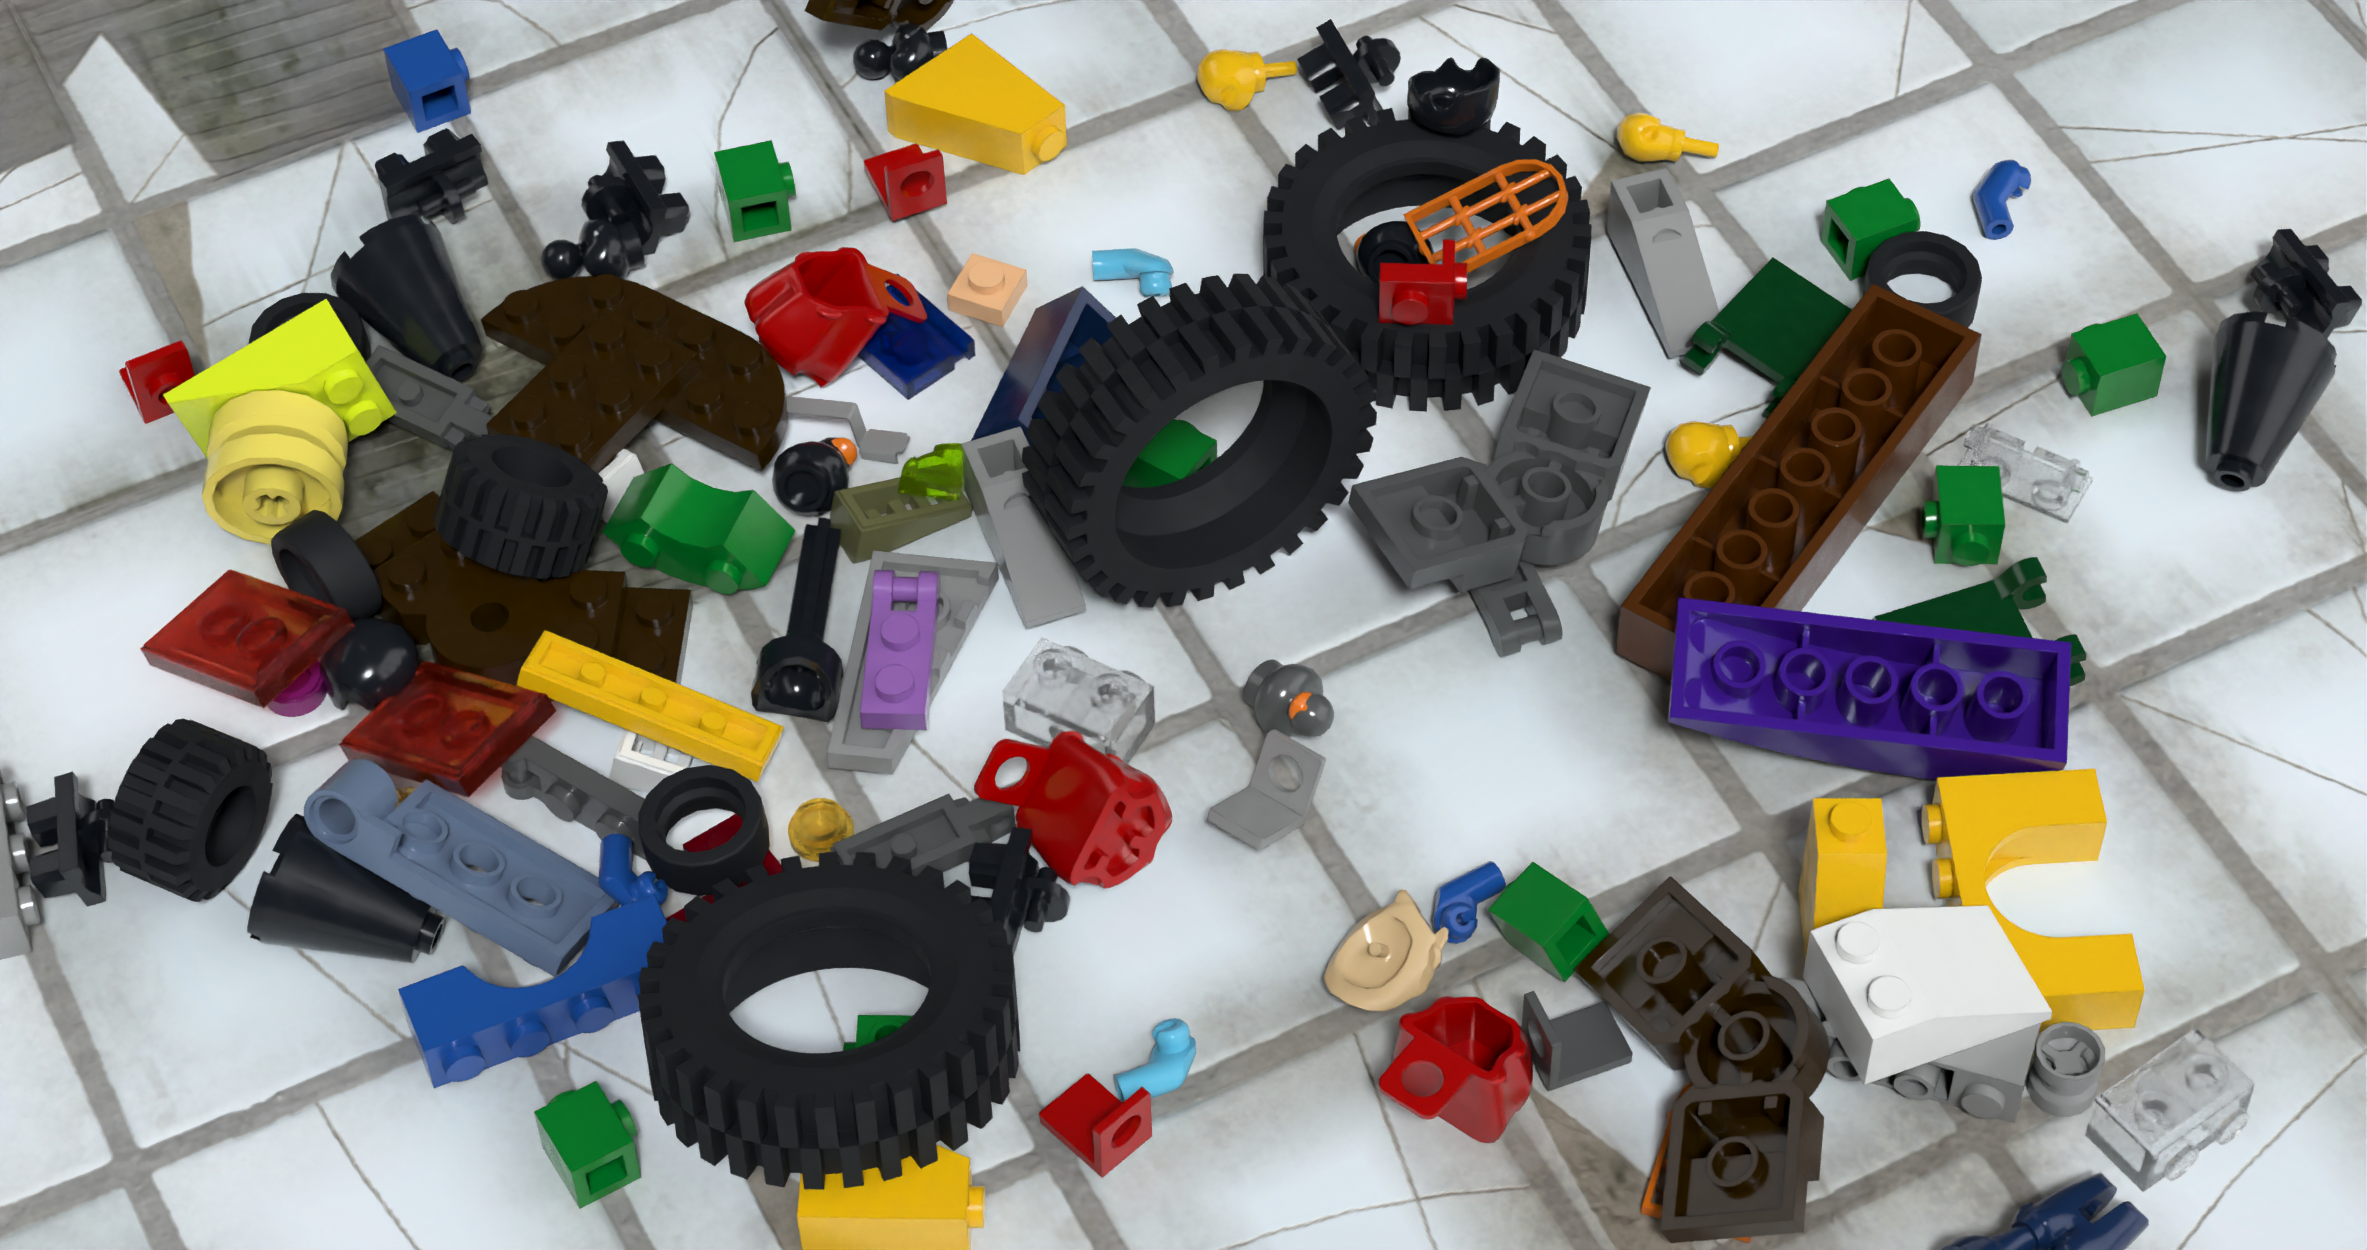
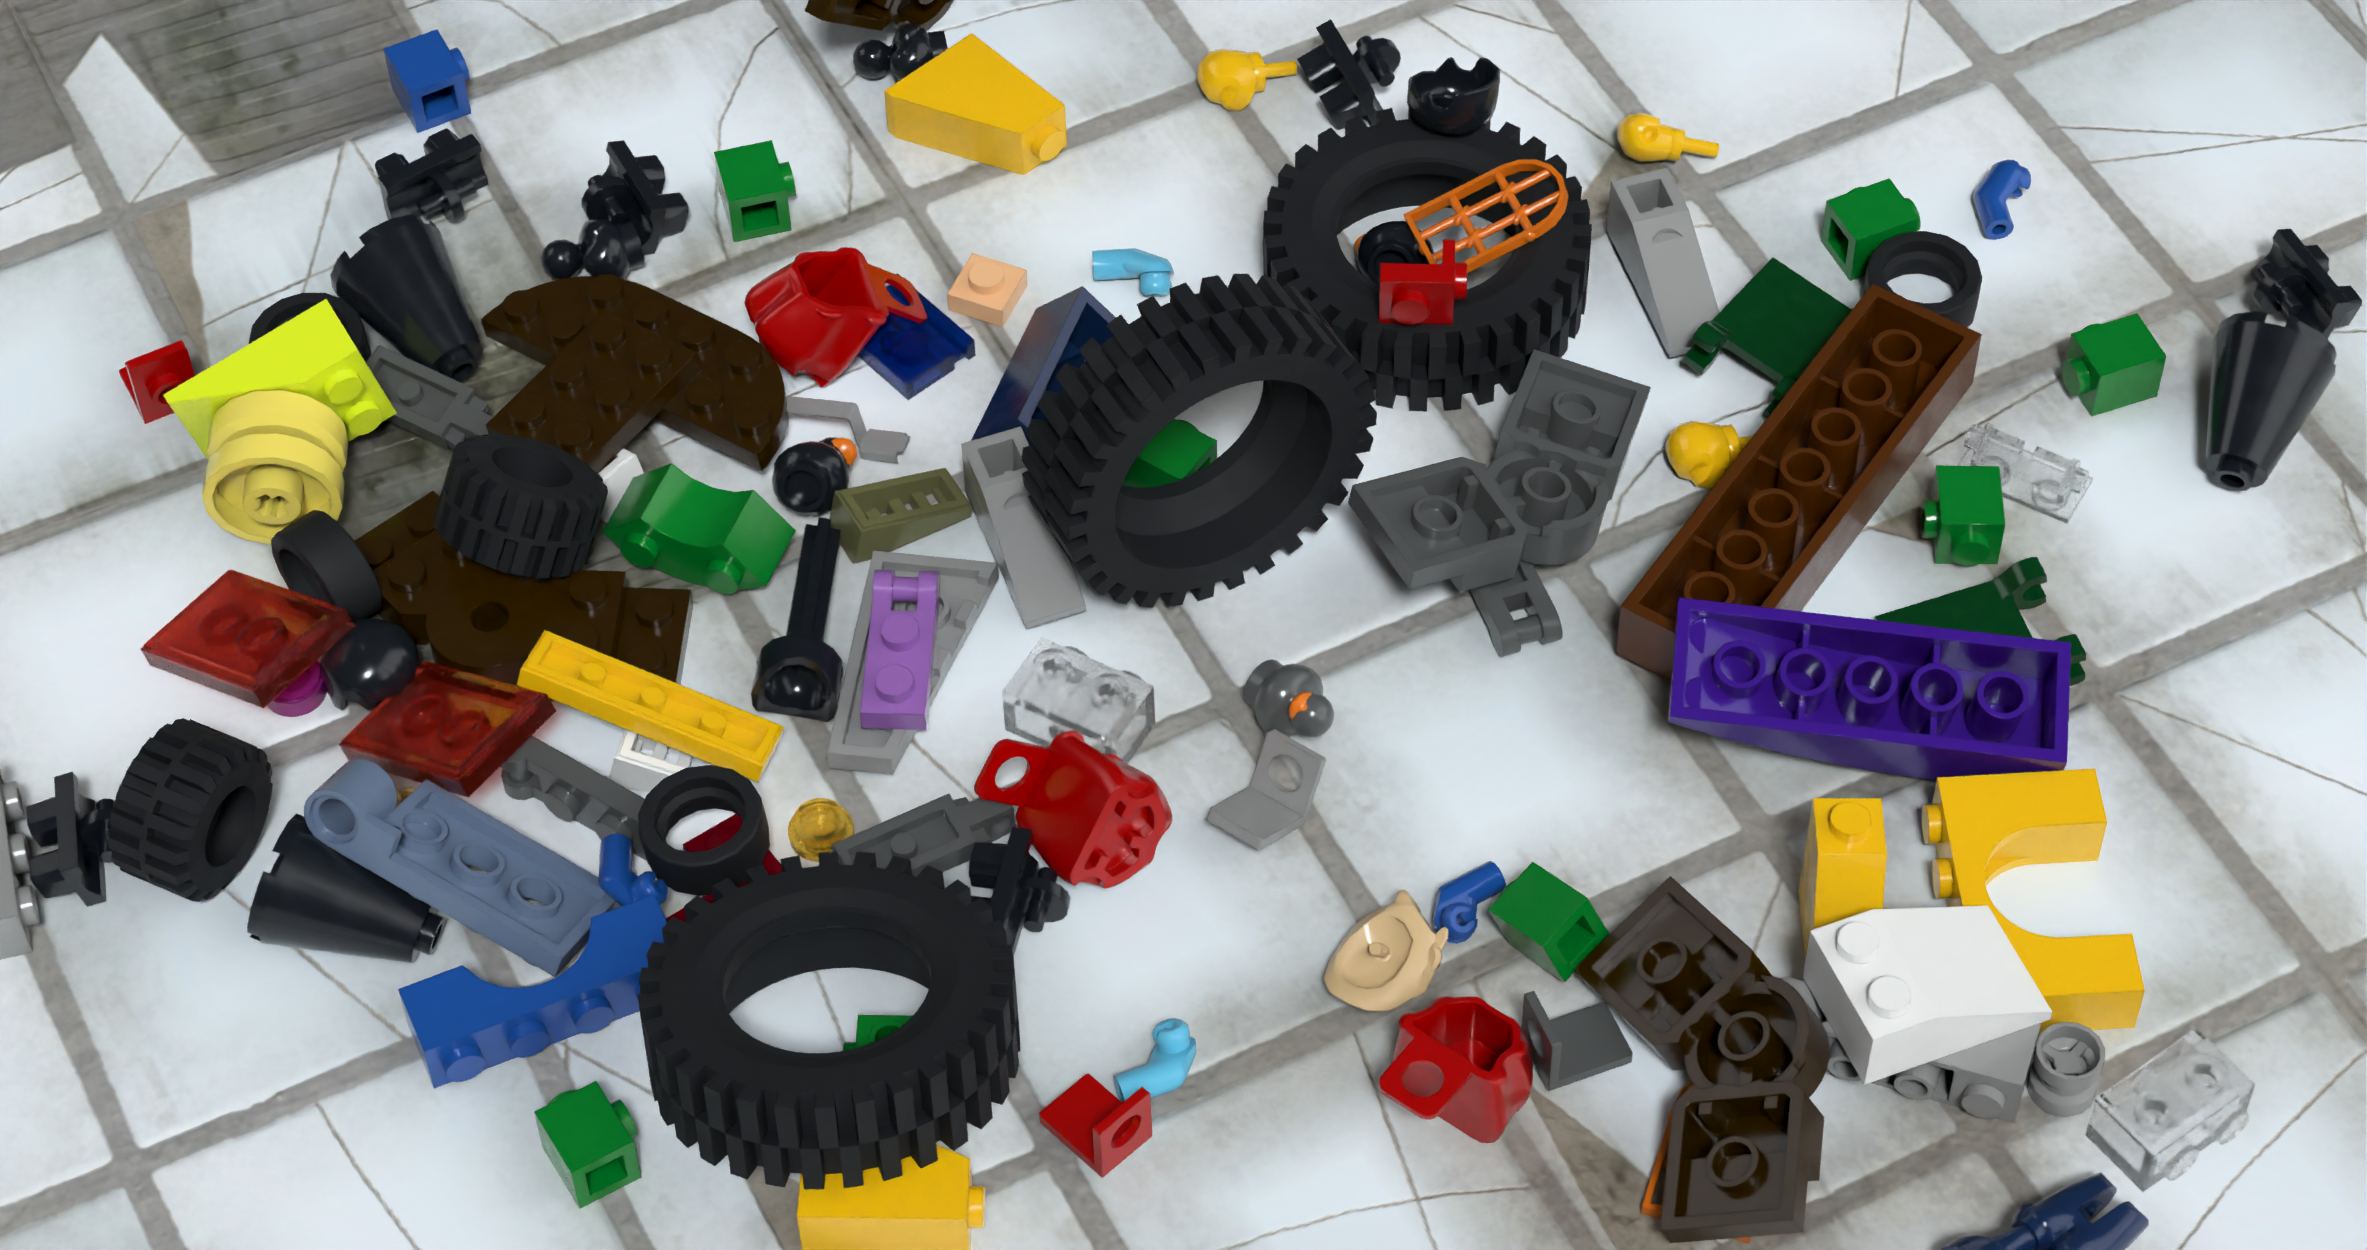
red bracket [864,144,947,221] -> none
clear neon green tile [898,443,963,501] -> none

